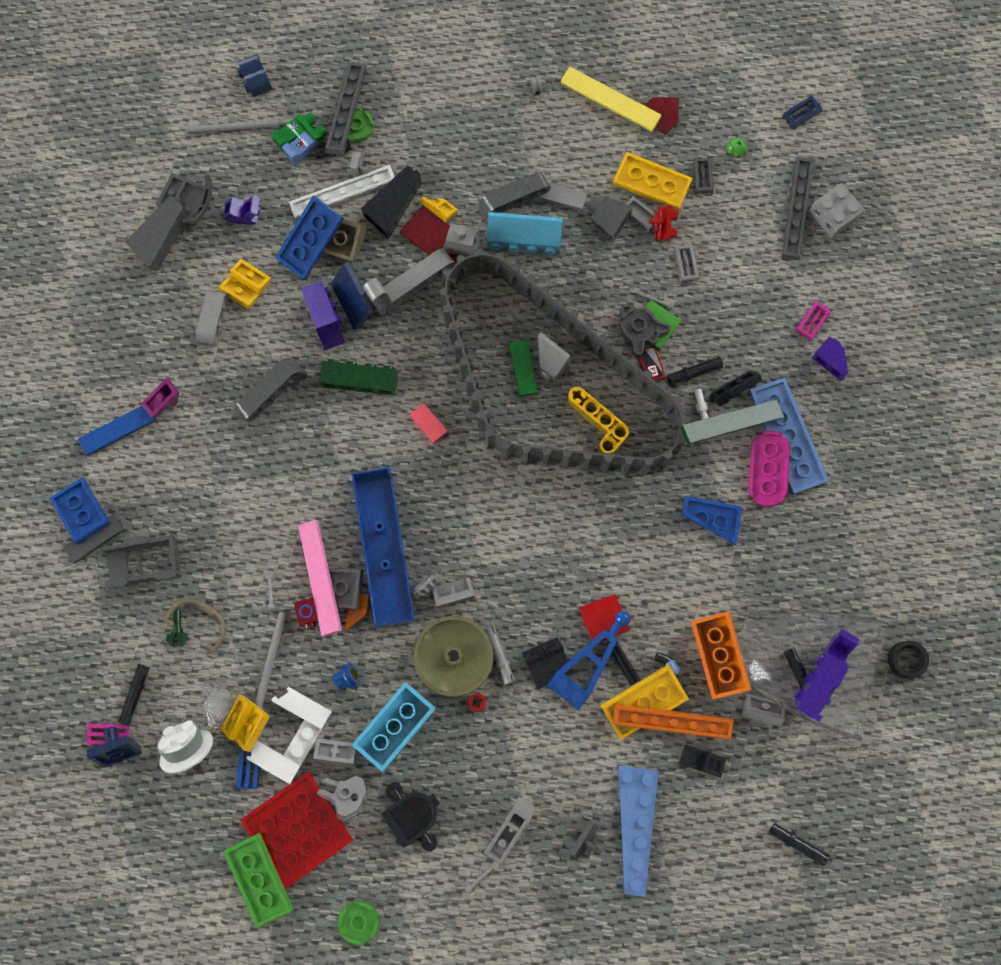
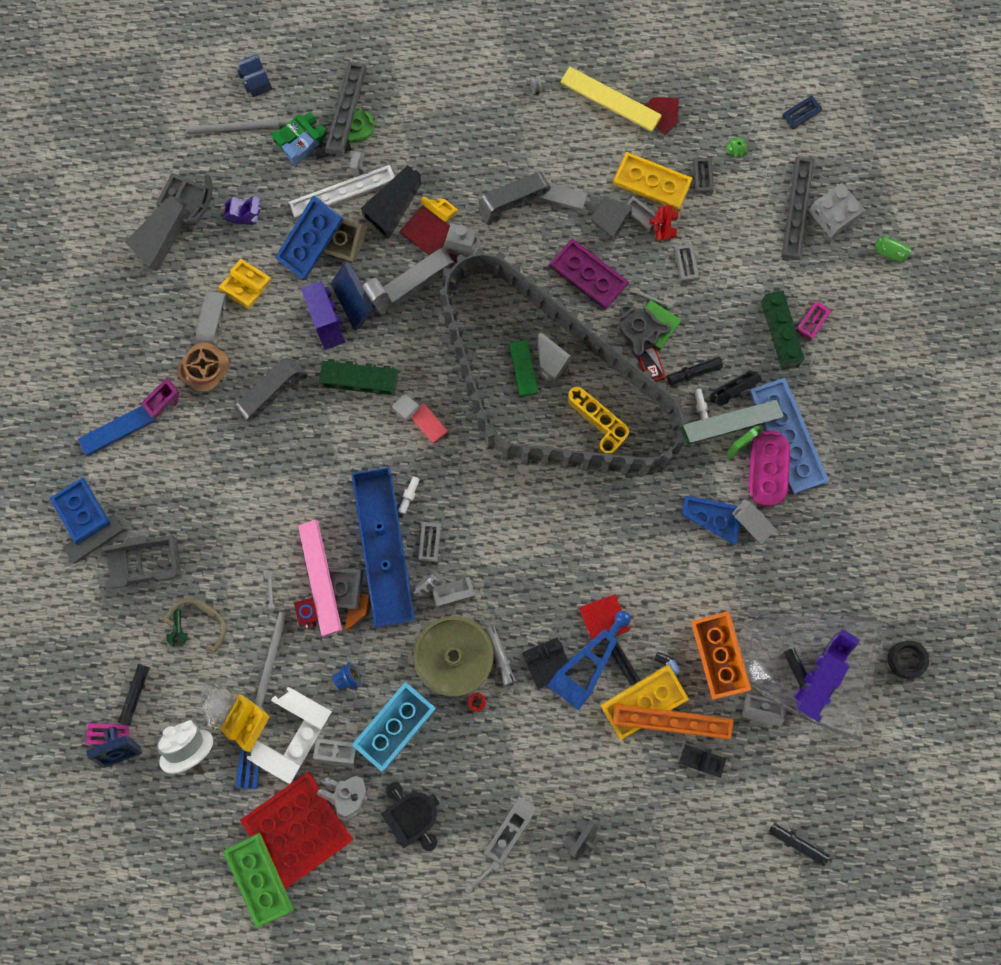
bright green tile [338,900,380,945] -> none
medium azure slope [487,212,563,255] -> none
medium blue wing [618,765,659,897] -> none
dark purple slope [811,336,848,381] -> none
none -> medium nougat piece [178,342,230,392]
none -> light grey slope [392,394,420,420]
none -> white bar [398,477,420,514]
none -> light grey tile [418,522,441,562]
none -> magenta tile [549,239,629,310]
none -> bright green tile [725,425,762,459]
none -> light grey hinge [732,500,776,544]
none -> dark green brick [761,290,805,370]
none -> bright green head [874,236,911,262]

